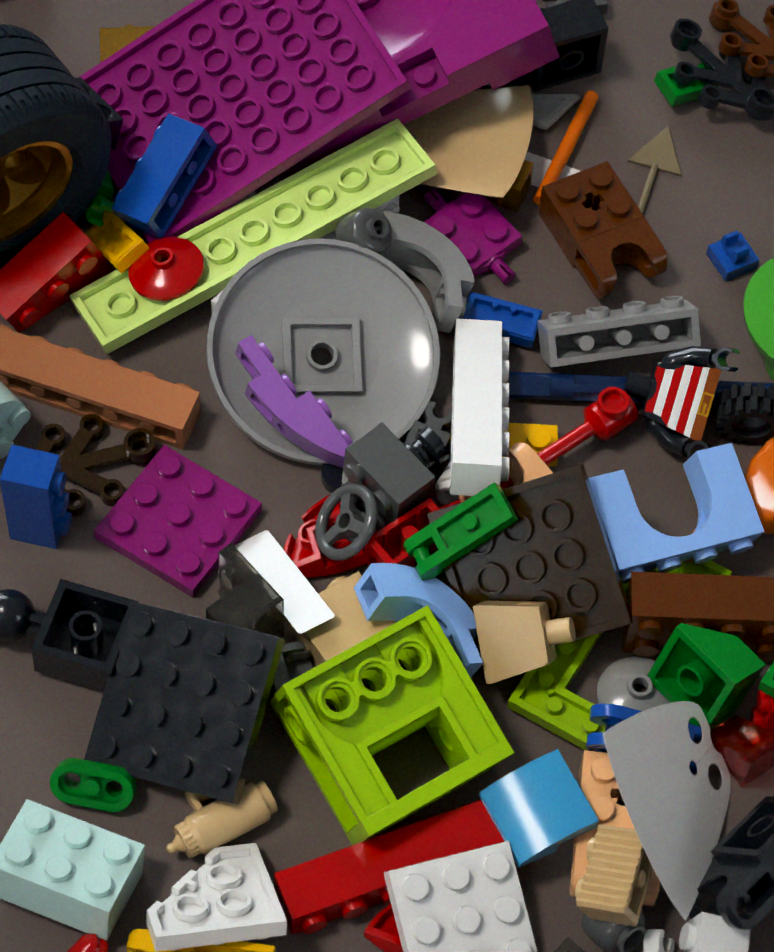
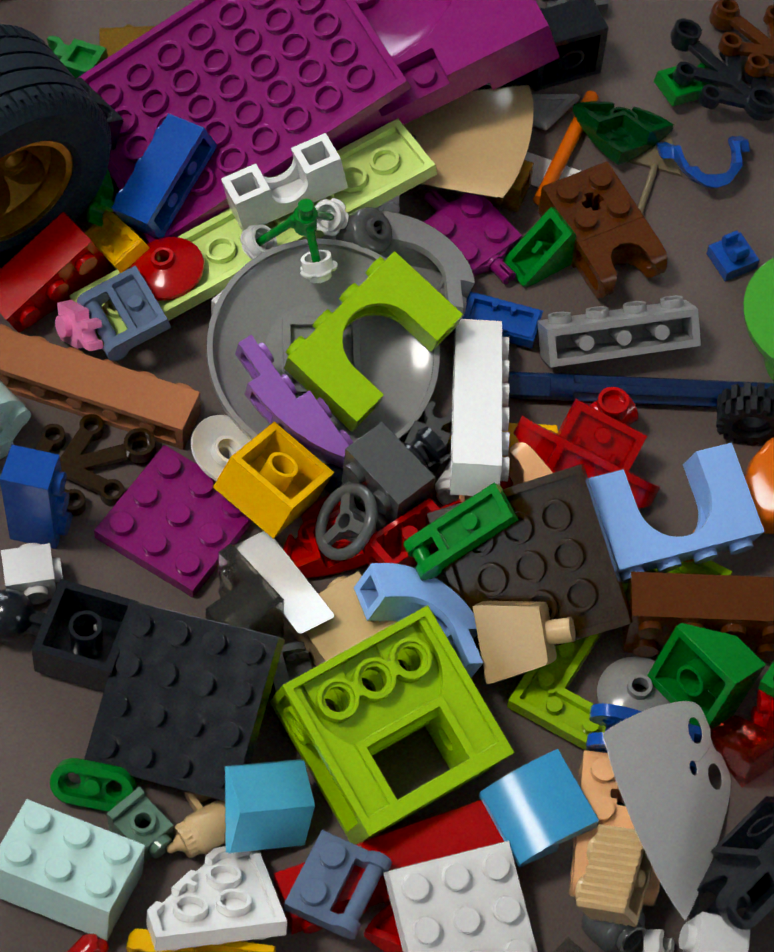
torso [623,346,740,459] -> none
none -> white brick [1,543,63,604]
none -> green plate [47,36,108,78]
none -> bright pink plate [55,300,103,351]
none -> sand blue plate [77,265,171,361]
none -> sand green brick [107,787,175,864]
none -> white dish [191,415,251,481]
none -> yellow brick [213,422,335,539]
none -> white arch [221,133,348,231]
none -> medium azure slope [225,759,315,853]
none -> white plant [240,198,349,283]
none -> lime arch [284,251,463,432]
none -> sand blue plate [284,830,392,939]
none -> green slope [503,207,576,288]
none -> red plate [513,399,661,509]
none -> dark green brick [572,101,674,165]
none -> blue helmet [657,136,750,188]

